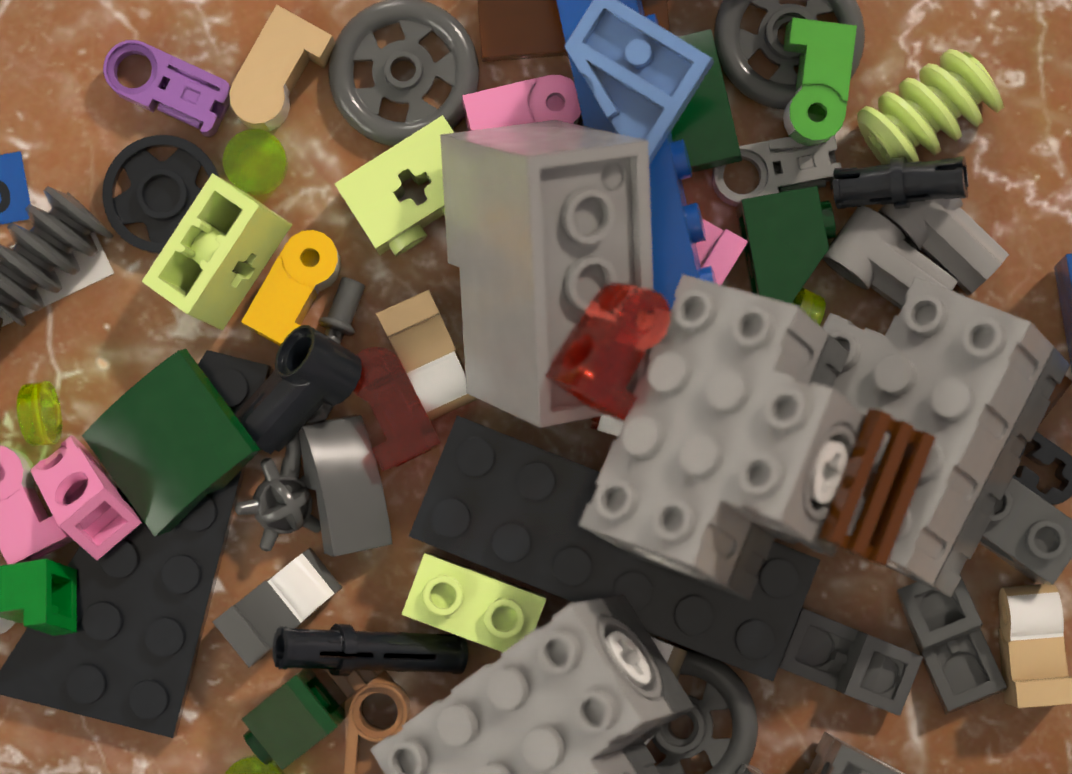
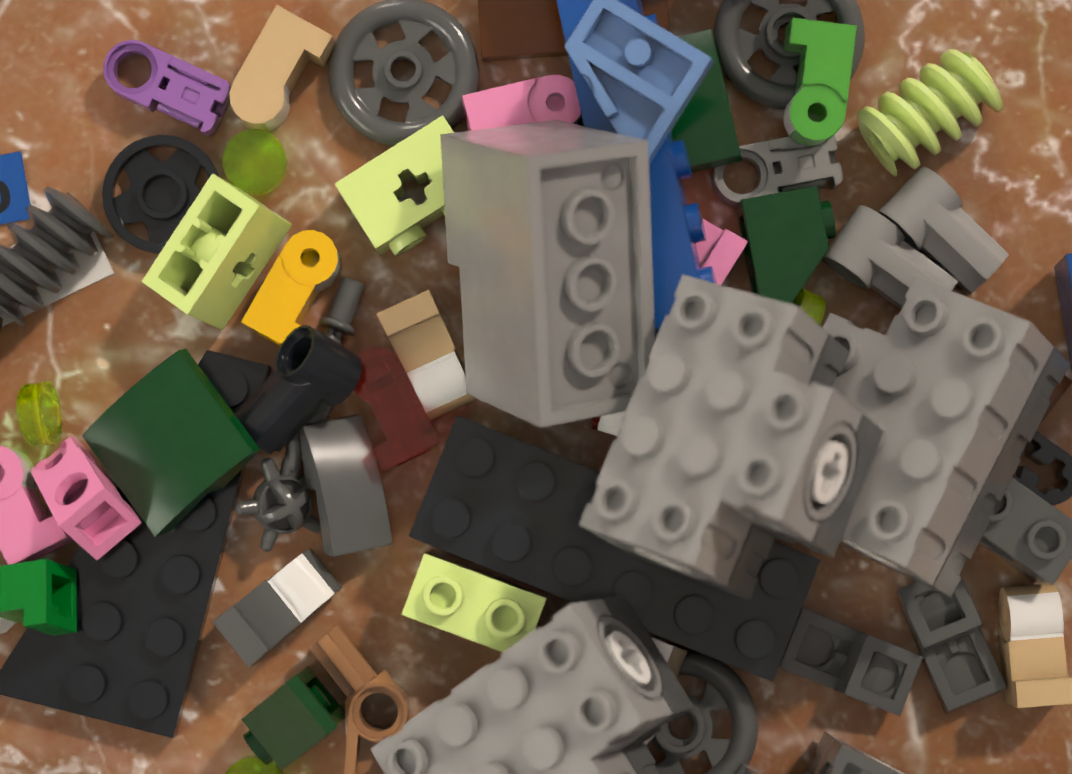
black pin [272,624,469,676] -> none
clear red leg [545,282,671,421] -> none
reddish brown tile [818,409,936,566] -> none
black pin [833,156,969,209] -> none

